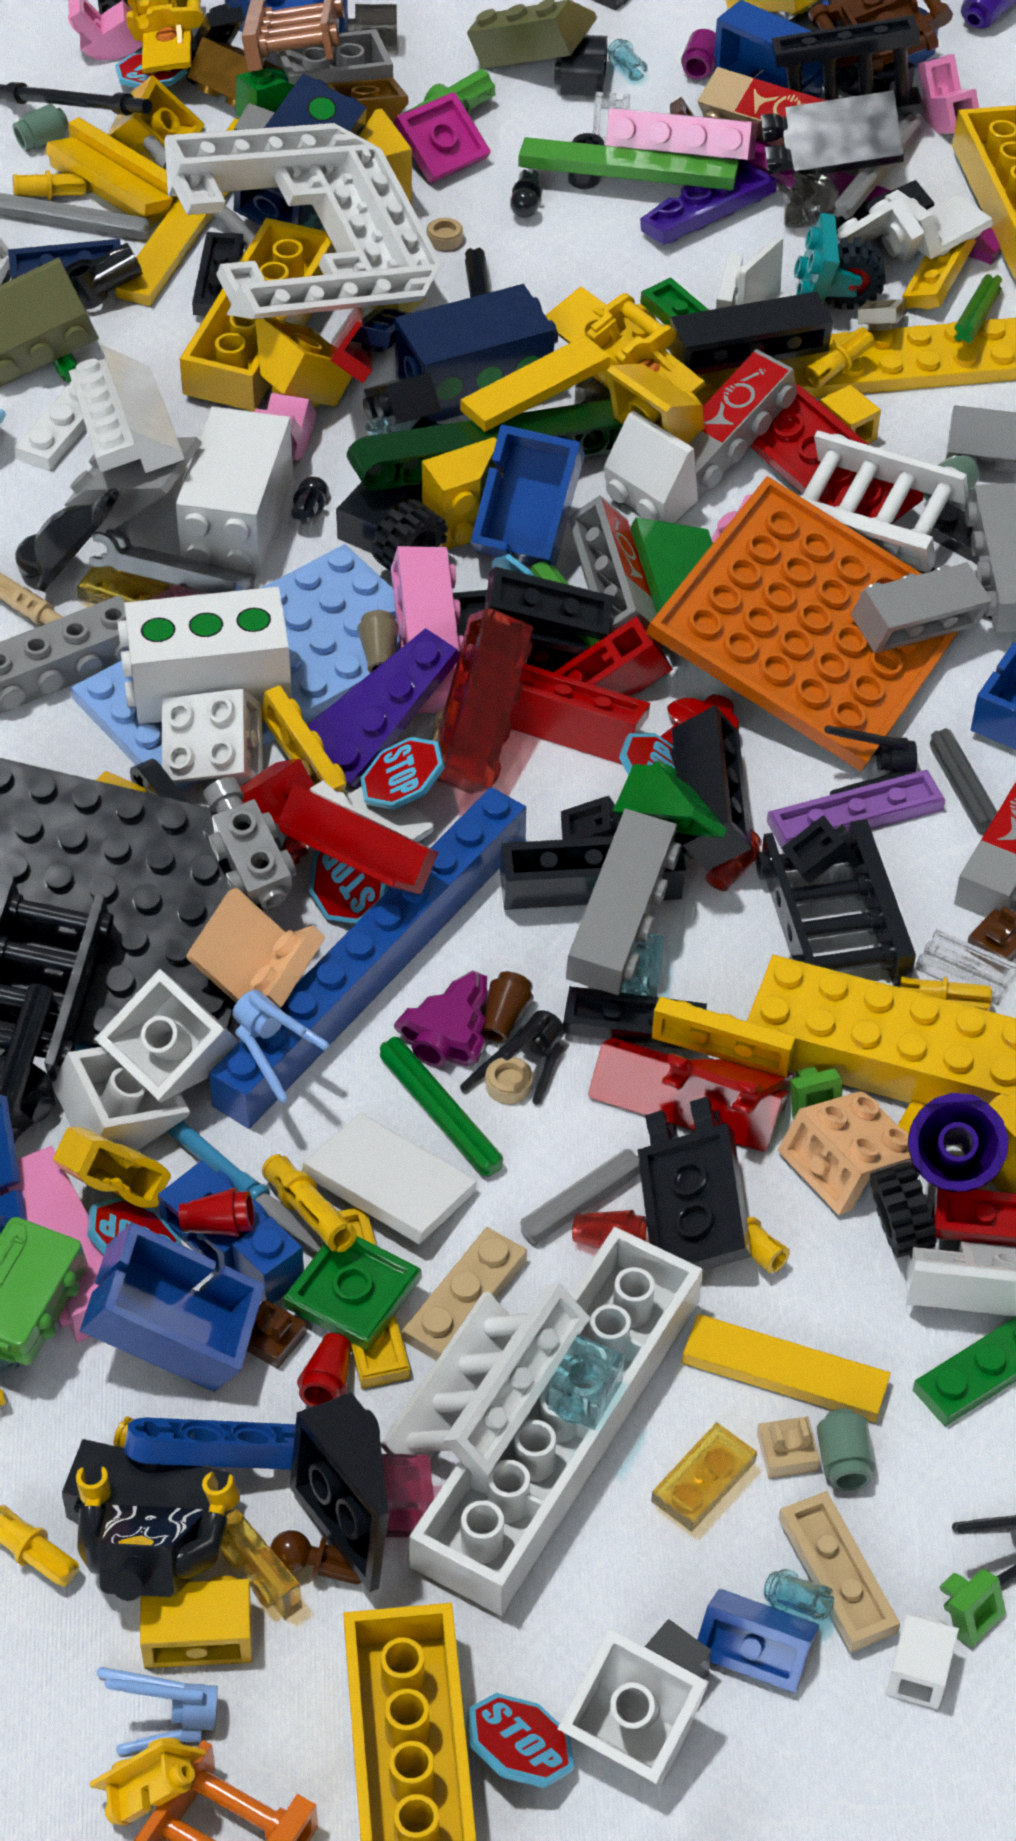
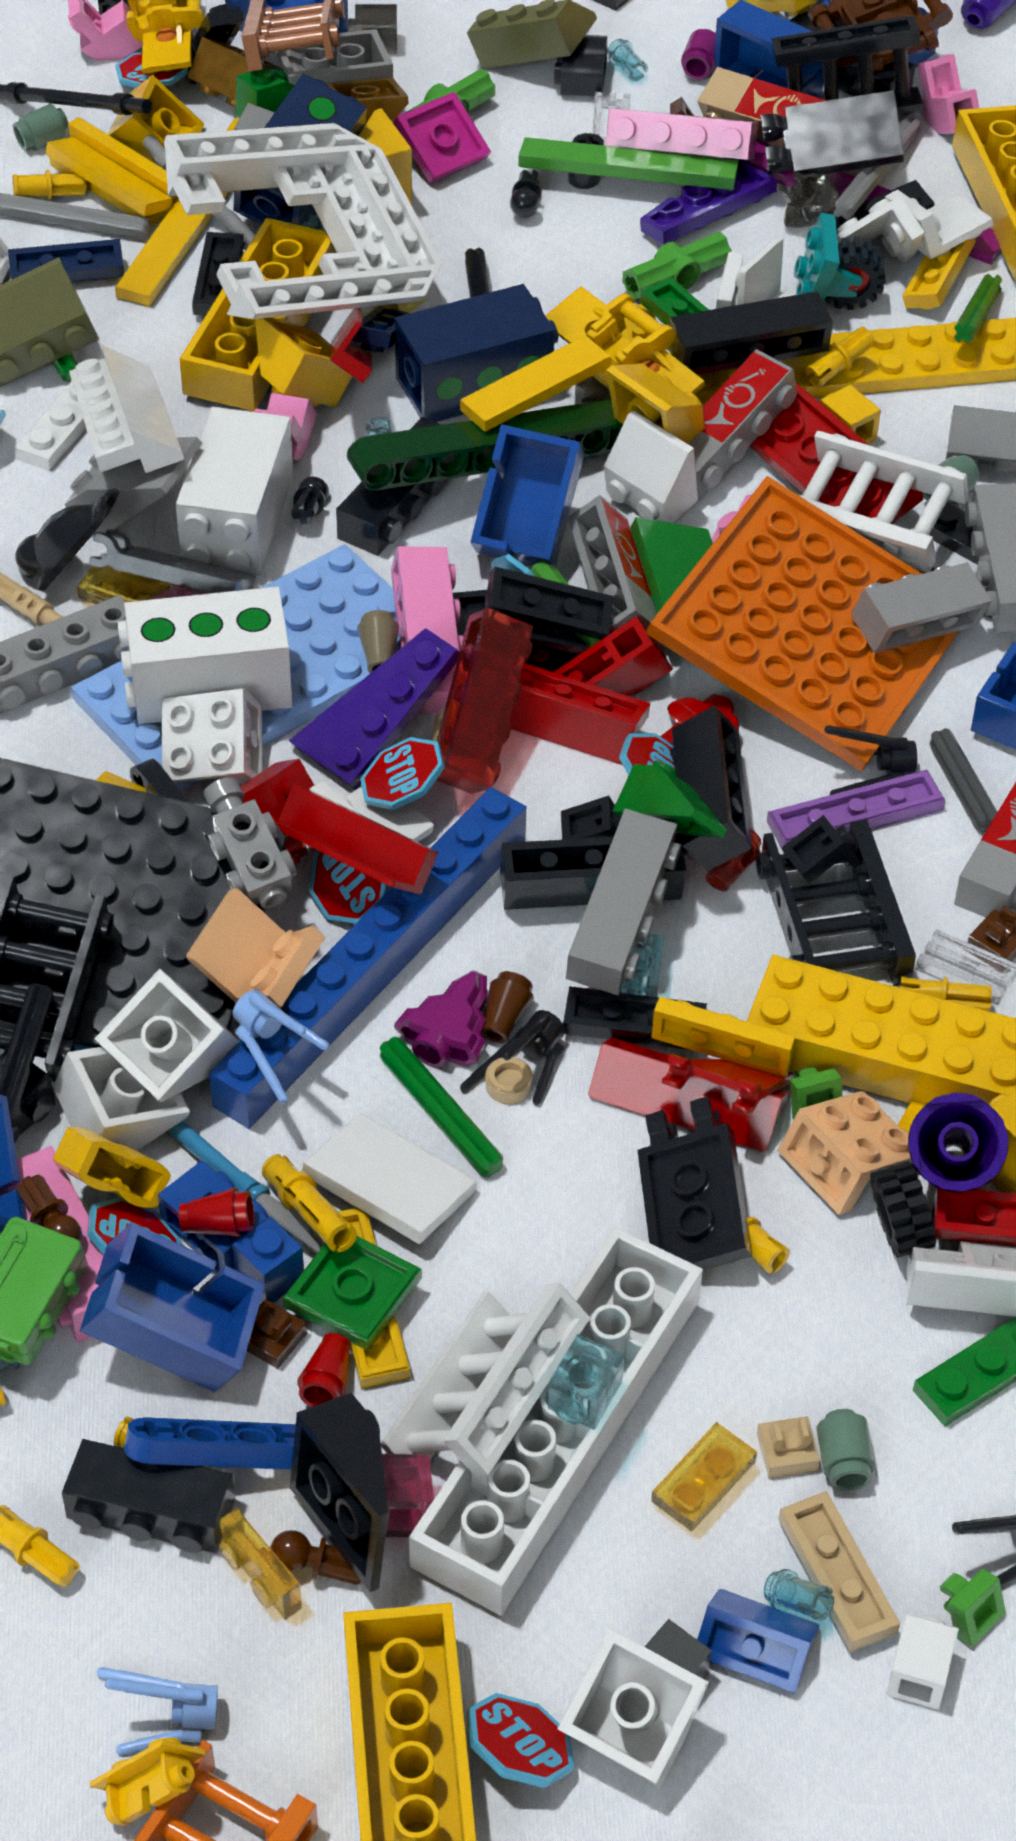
black piece [65,243,143,310] -> none
black torso [76,1467,240,1601] -> none
yellow brick [140,1575,253,1669] -> none
yellow plate [262,685,346,794] -> none
black brick [363,373,441,427] -> none
black tyre [371,499,448,572] -> none
tan plate [402,1227,527,1361] -> none
yellow slope [422,437,497,550] -> none
tan tile [426,218,463,251] -> none
light grey axle [520,1149,640,1244] -> none
clear red cone [572,1210,647,1249] -> none
yellow tile [682,1314,891,1423] -> none
dark tan plate [858,299,906,331] -> none
none -> reddish brown axle [18,1174,82,1242]
none -> bright green piece [622,231,732,301]

